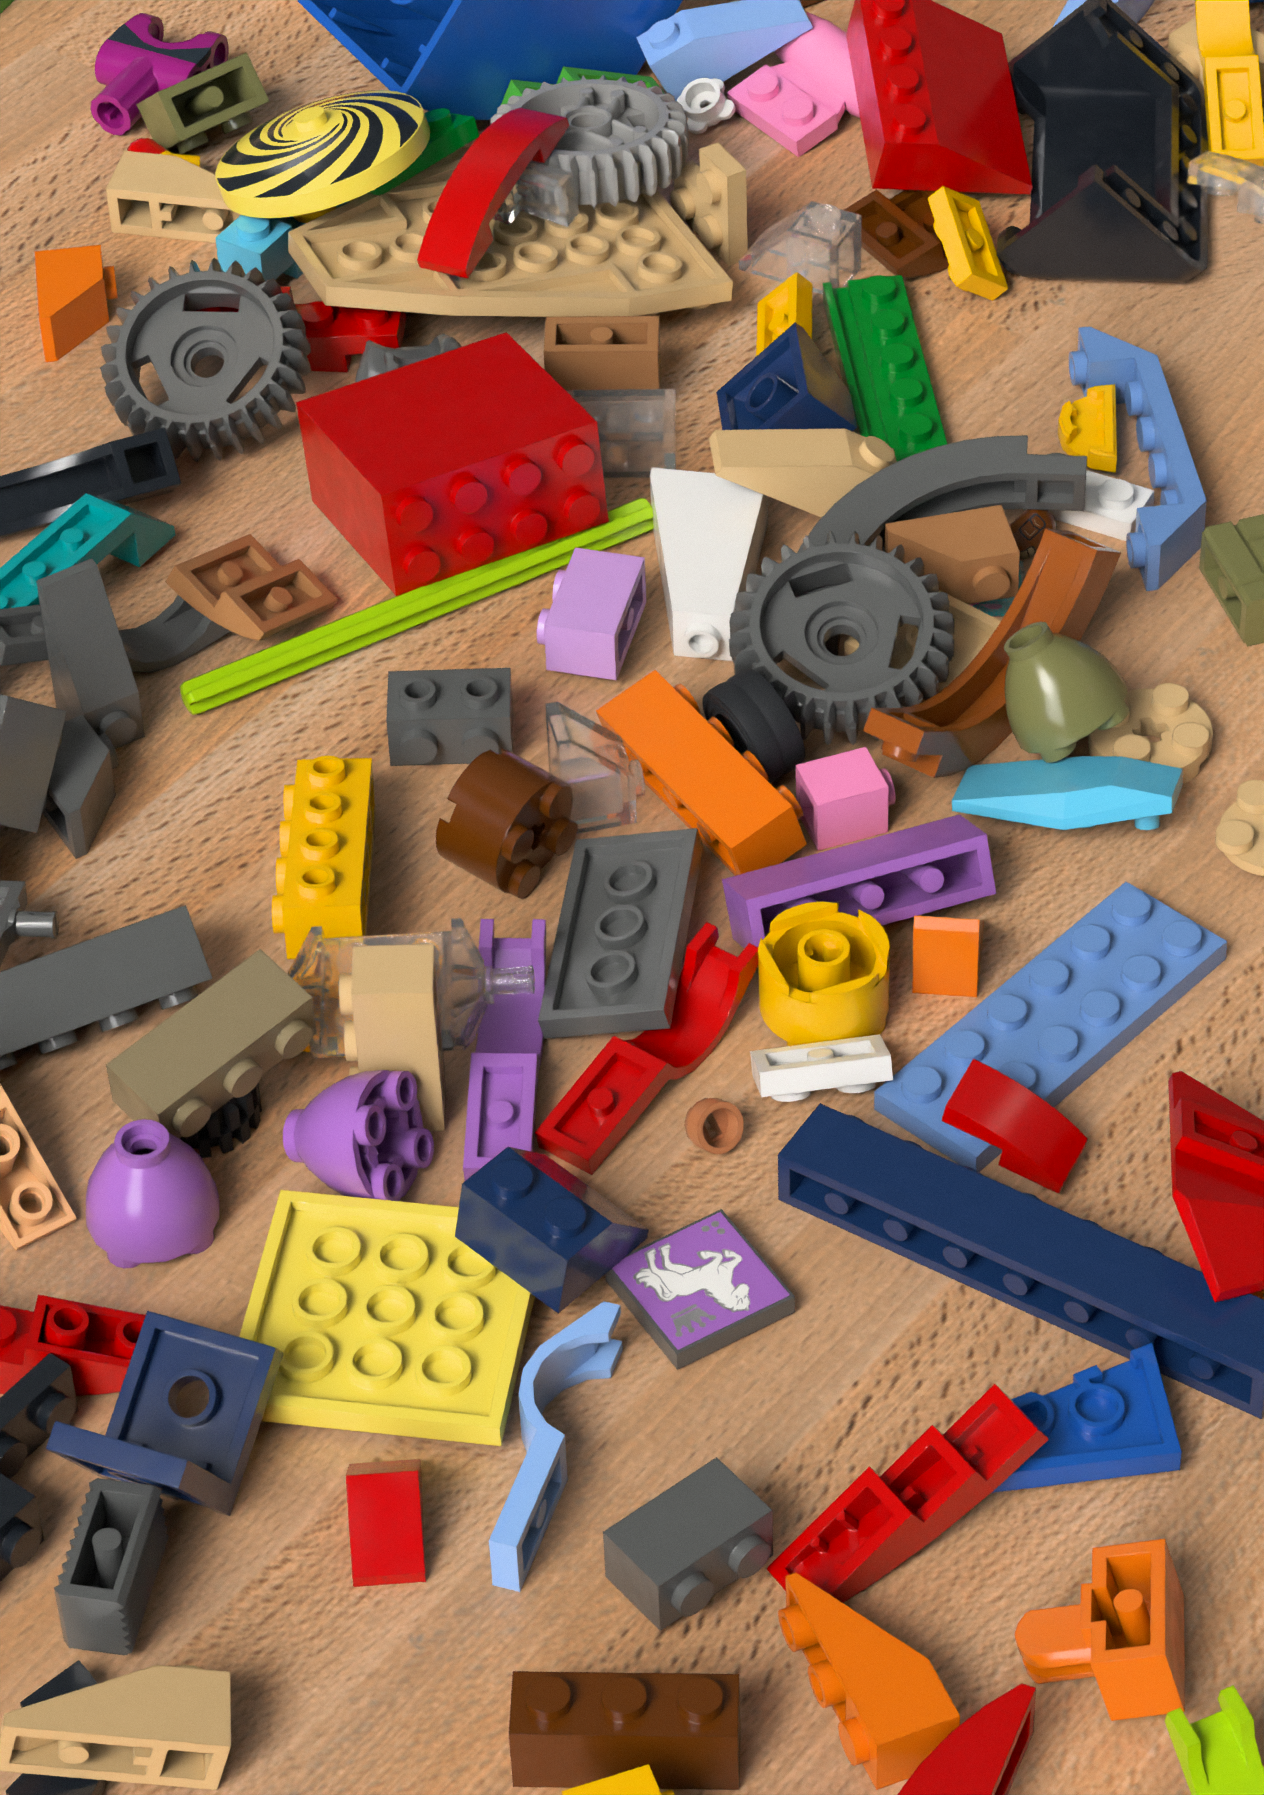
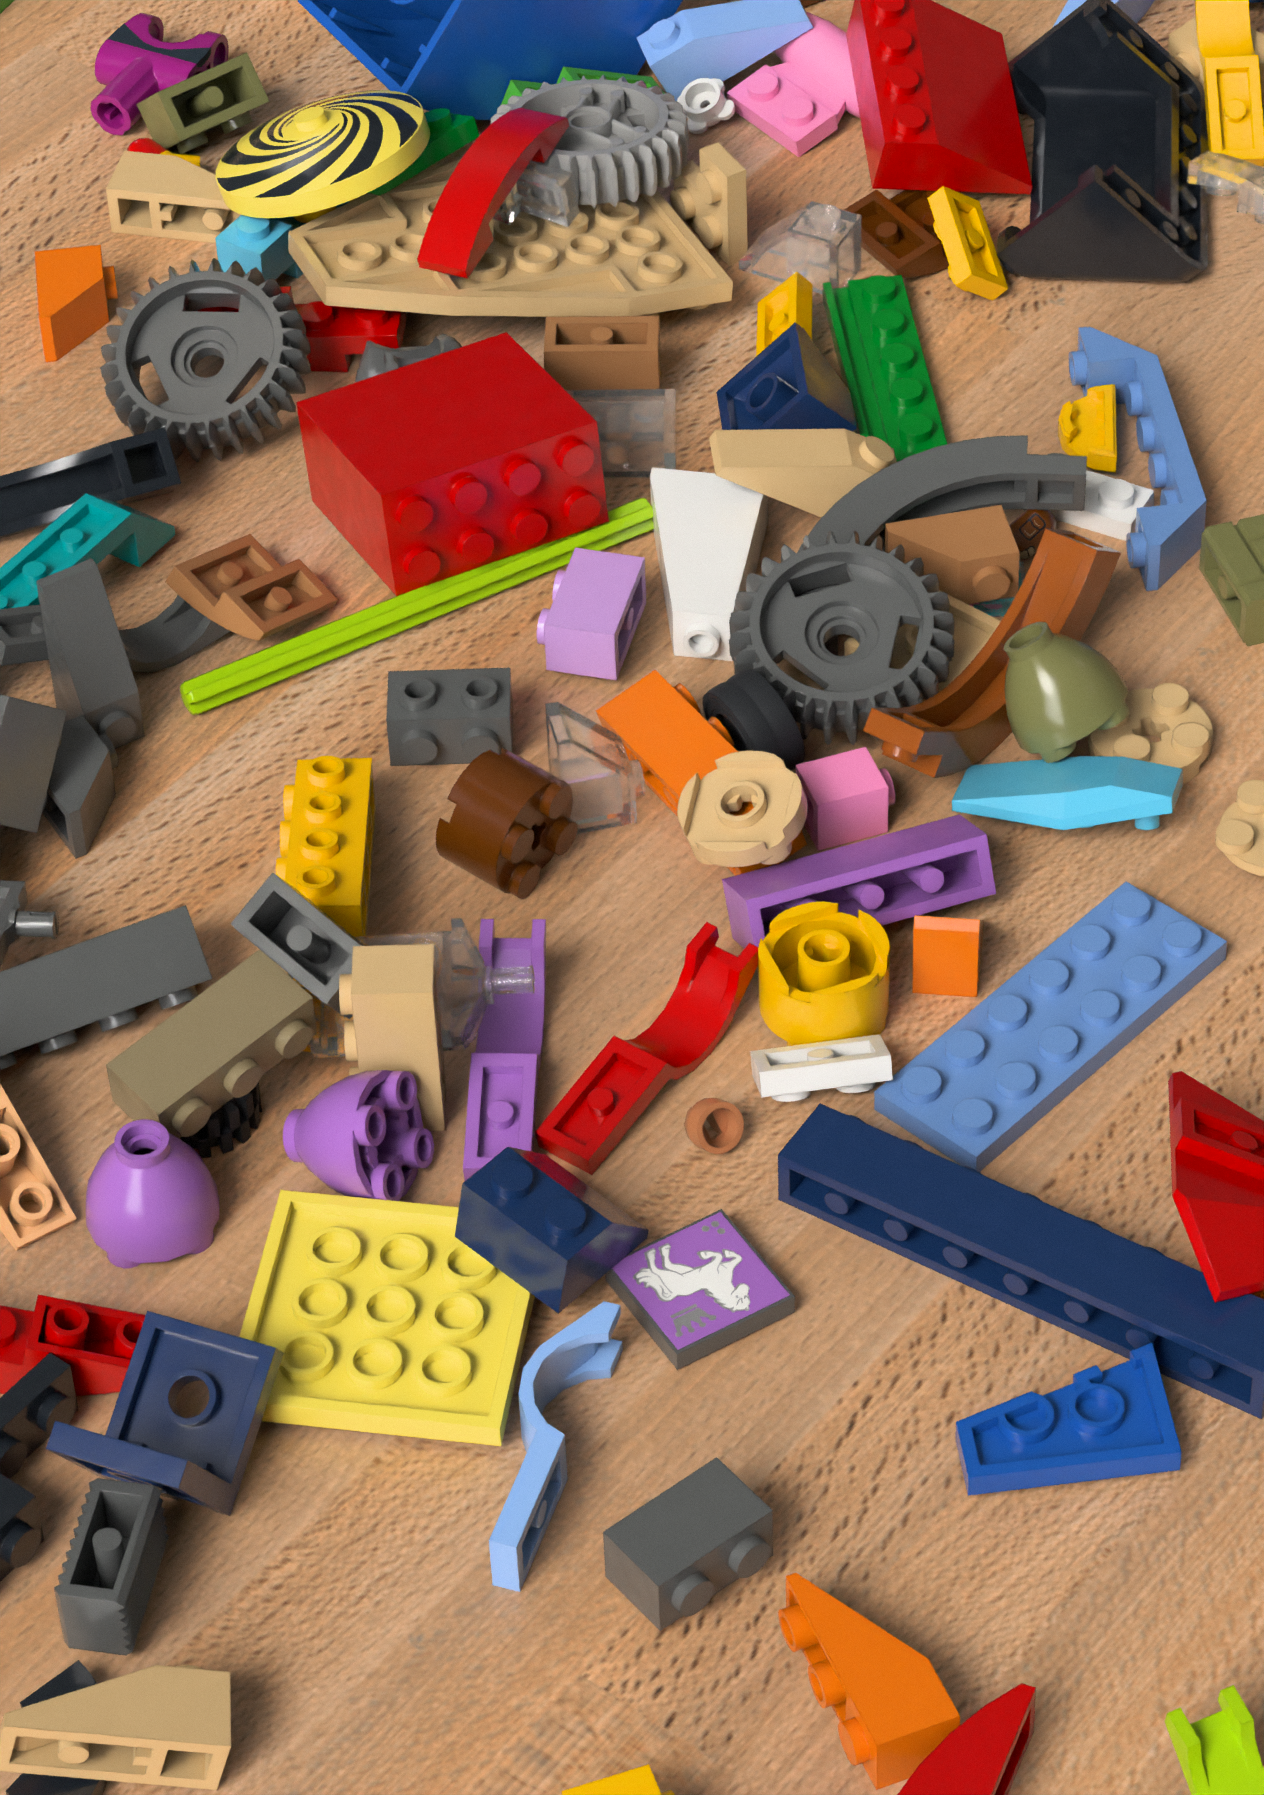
slope [346,1459,426,1587] -> none
reddish brown brick [509,1671,741,1790] -> none
dark grey plate [538,828,703,1039] -> none
red slope [766,1384,1049,1603] -> none
red slope [942,1058,1088,1194] -> none
orange brick [1014,1538,1185,1721] -> none
none -> dark grey brick [231,872,364,1019]
none -> tan plate [677,750,808,867]

